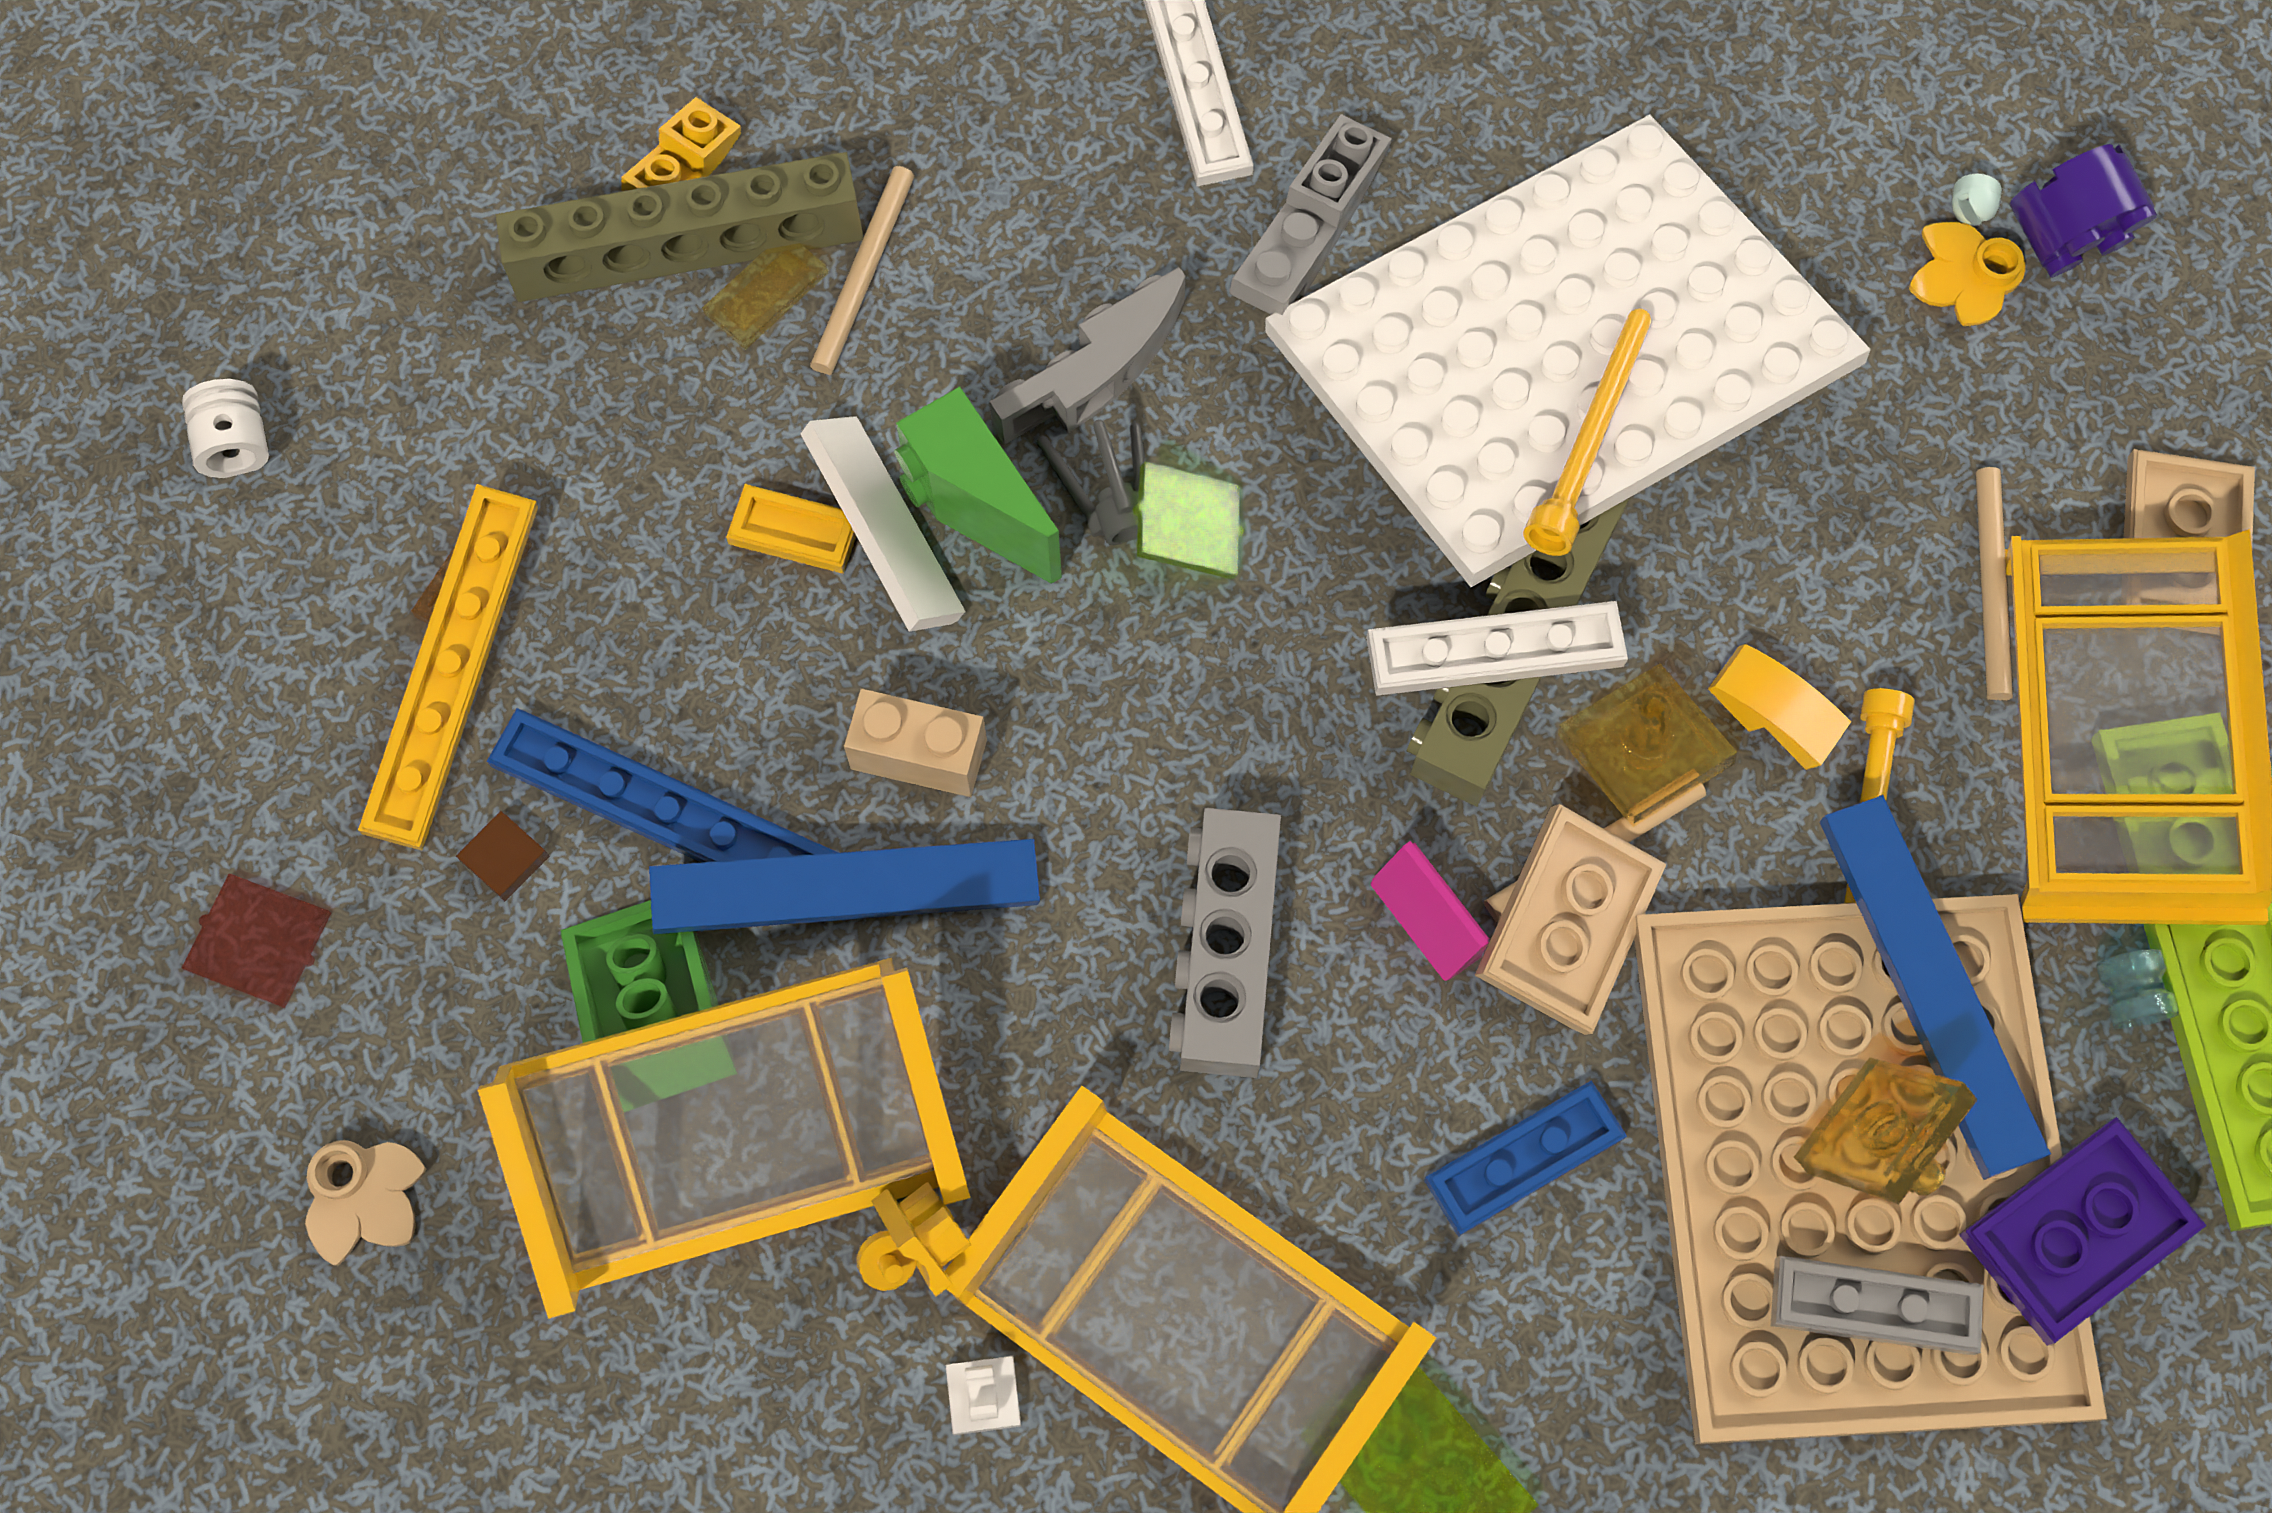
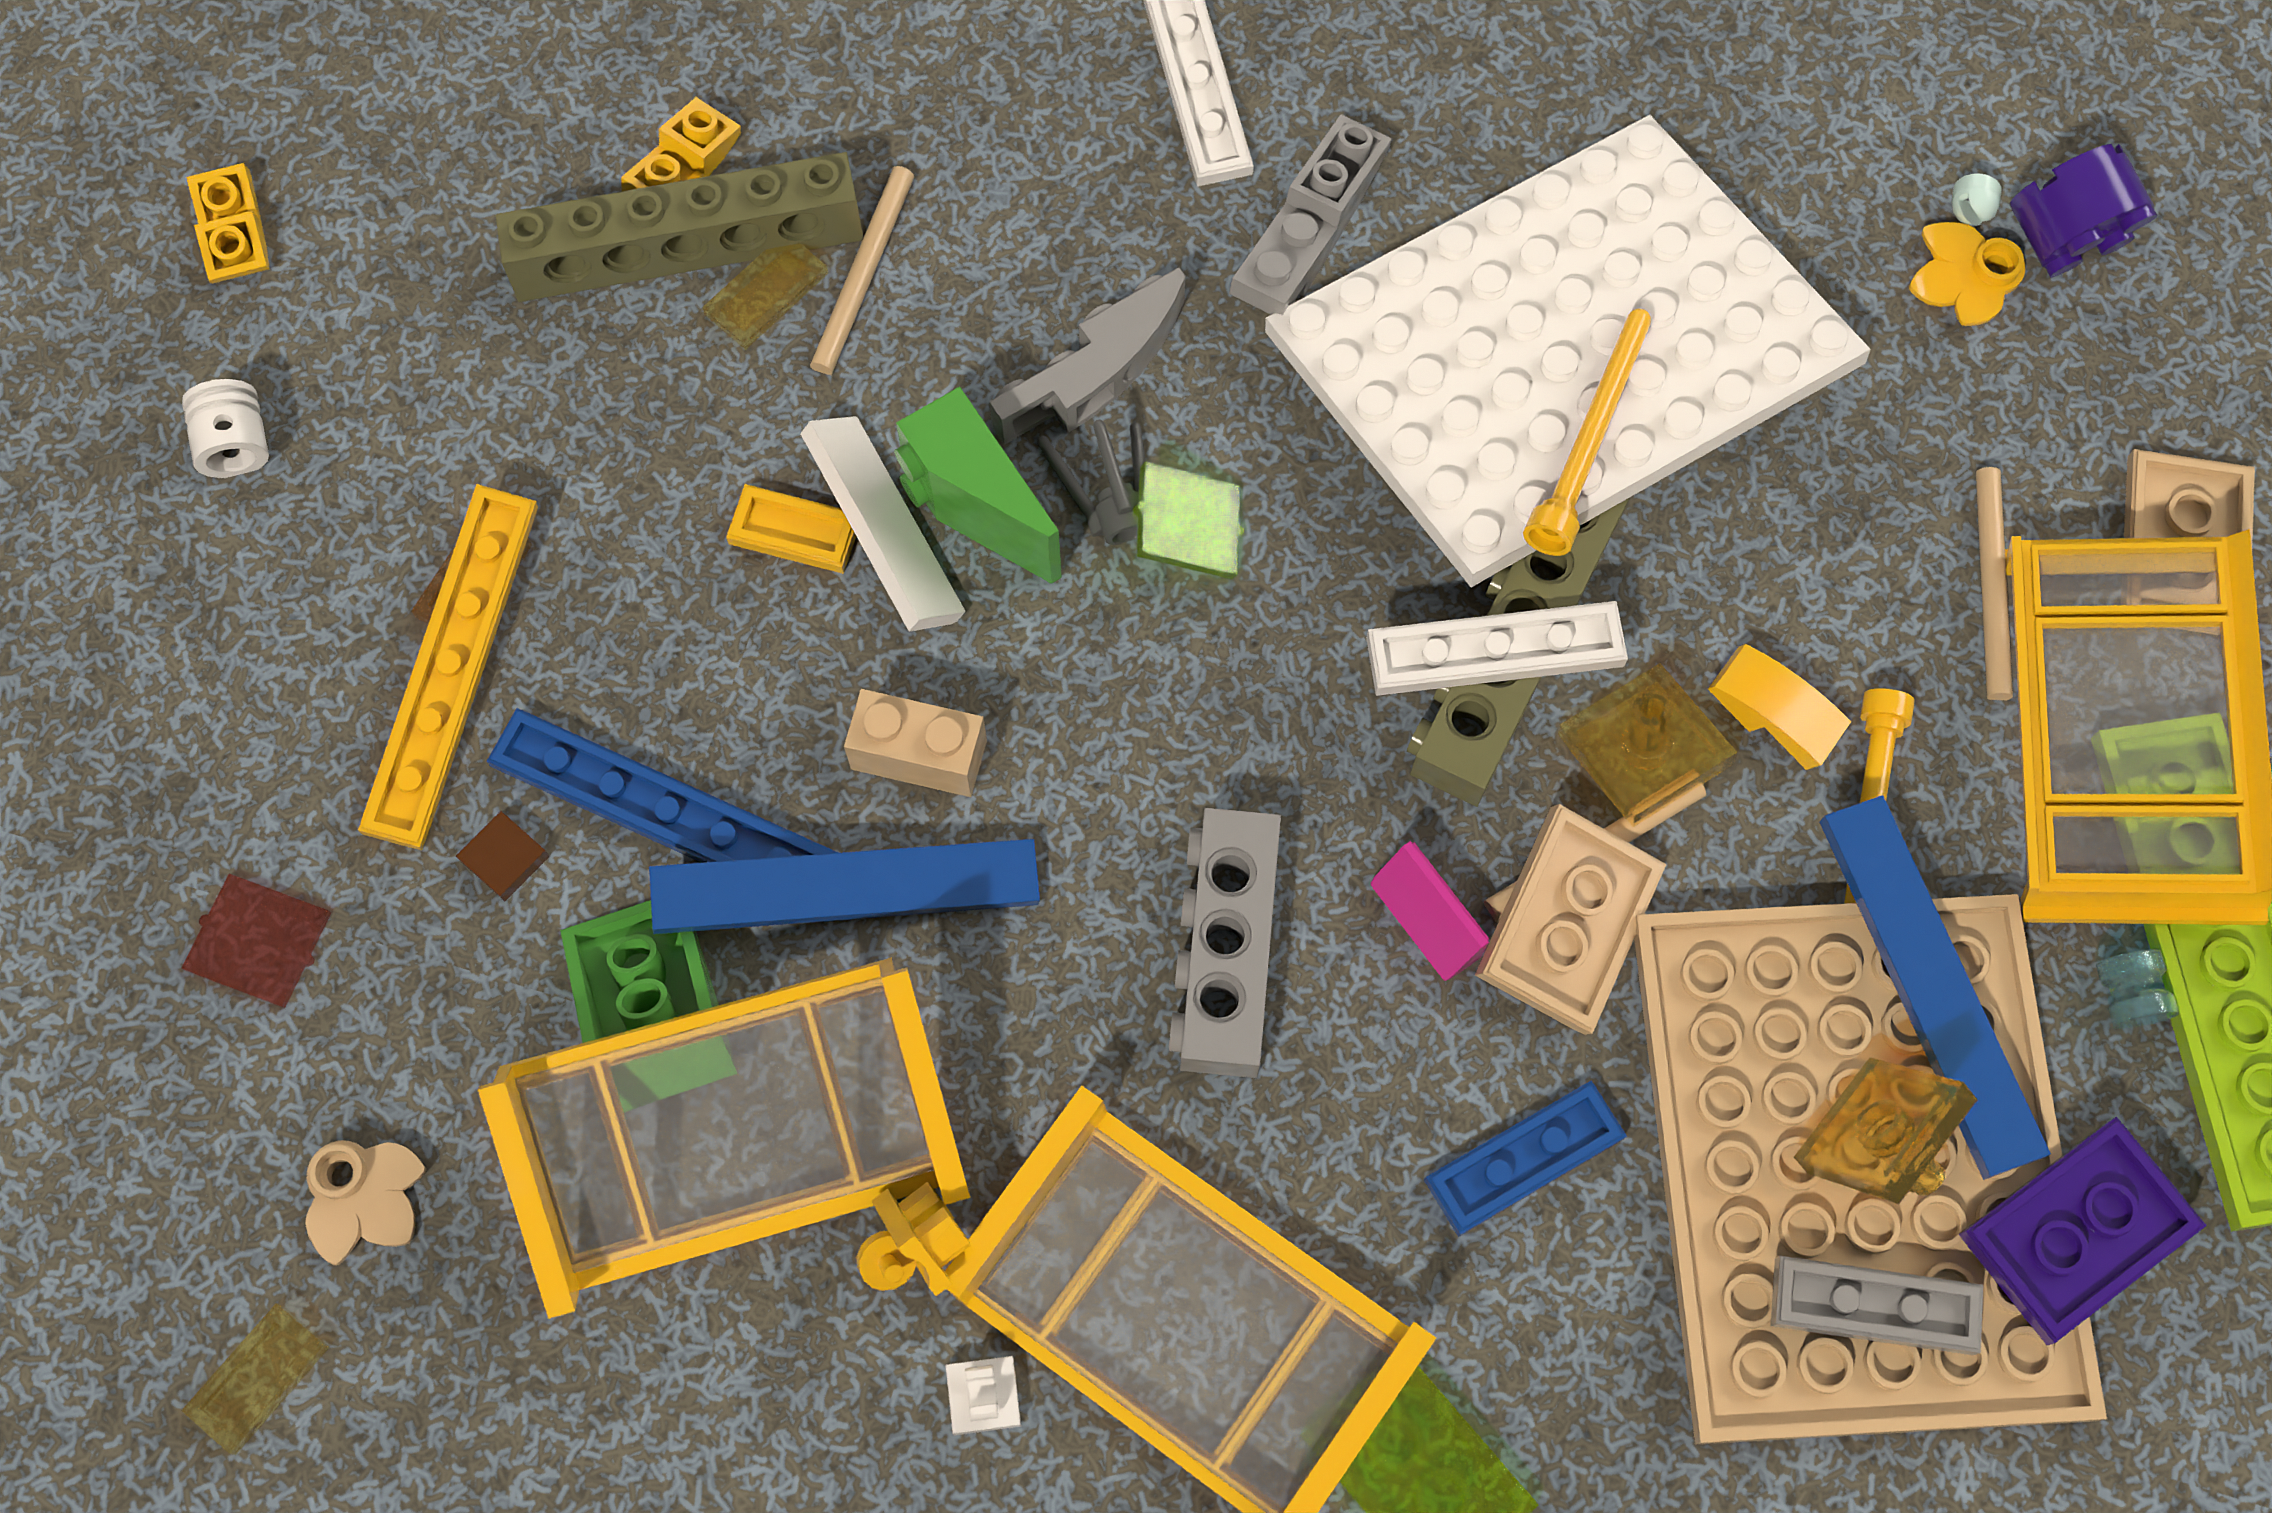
none -> clear yellow tile [181,1303,330,1455]
none -> yellow slope [186,163,270,284]

